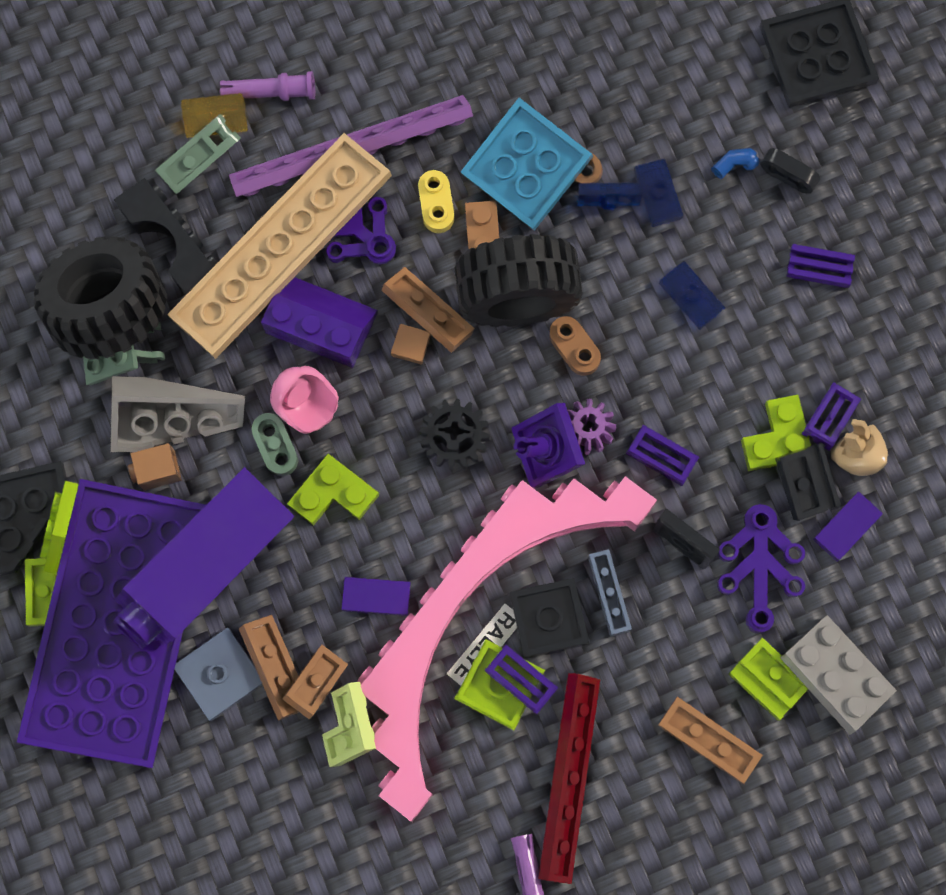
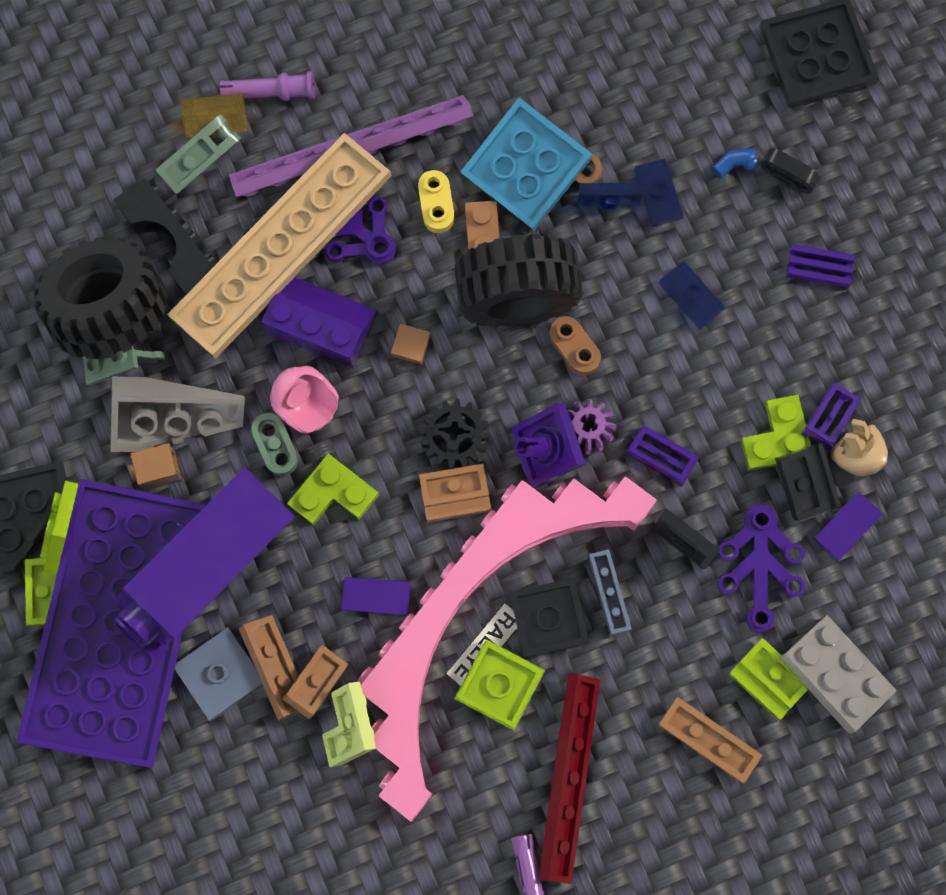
medium nougat plate [382,267,475,353] -> none
dark purple tile [484,645,558,715] -> none
none -> medium nougat plate [419,464,492,523]

